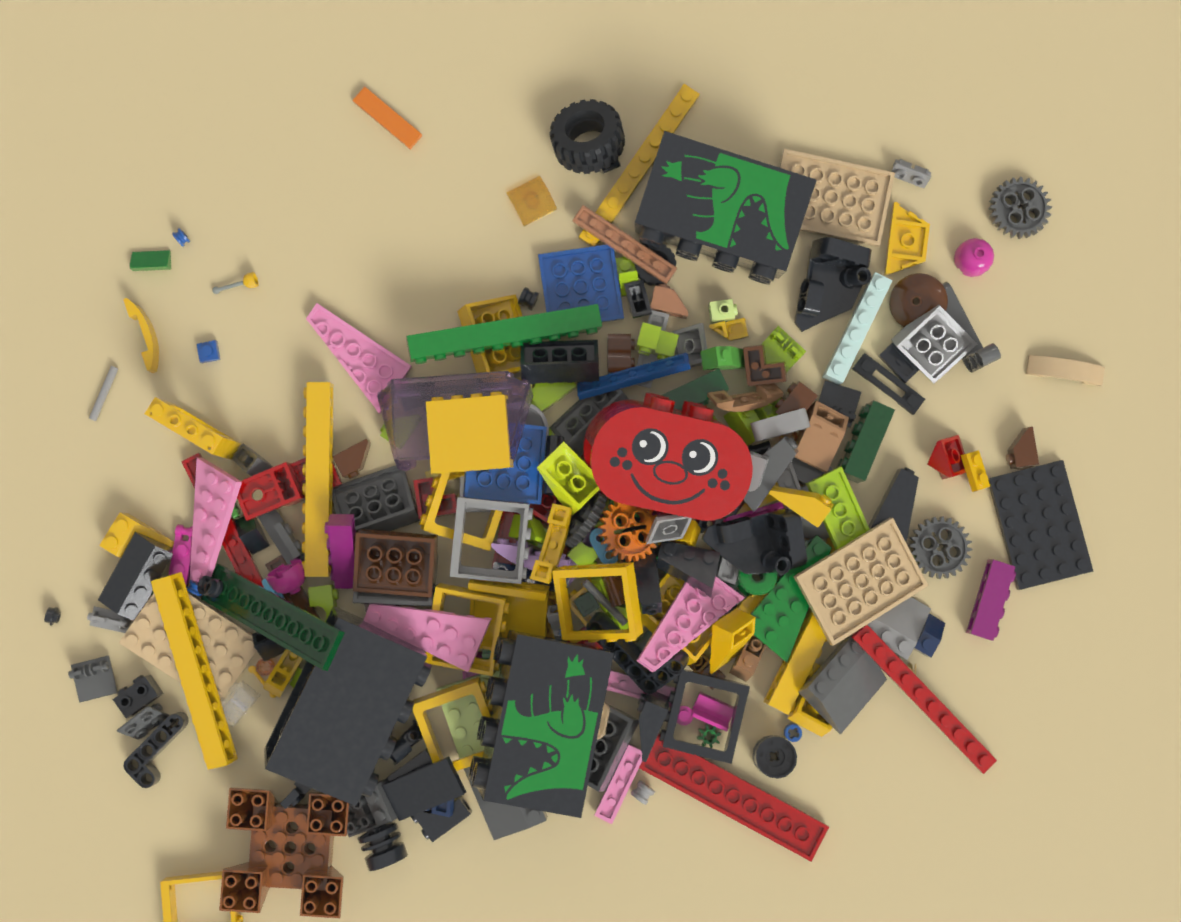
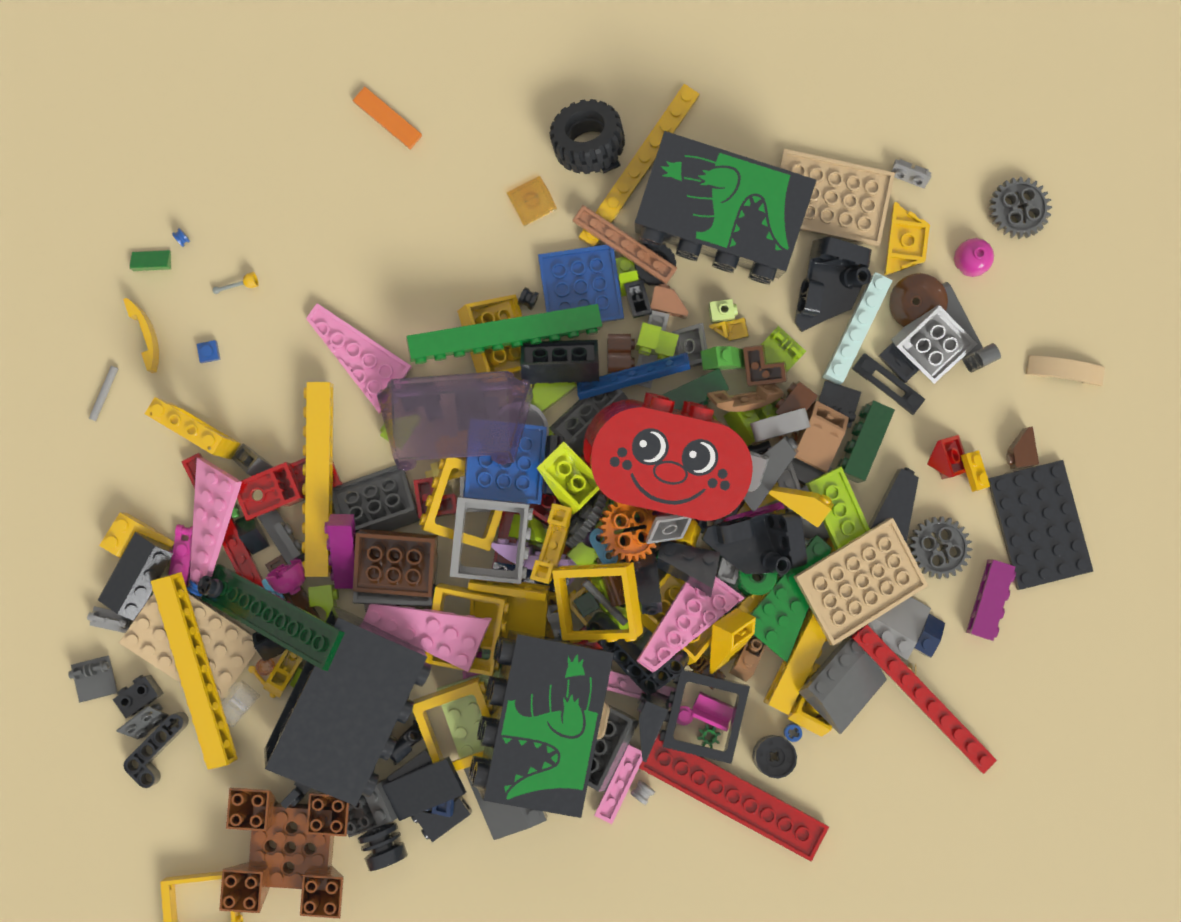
black plate [44,607,61,626] -> none
reddish brown slope [332,439,371,479] -> none
yellow panel [426,392,514,474] -> none

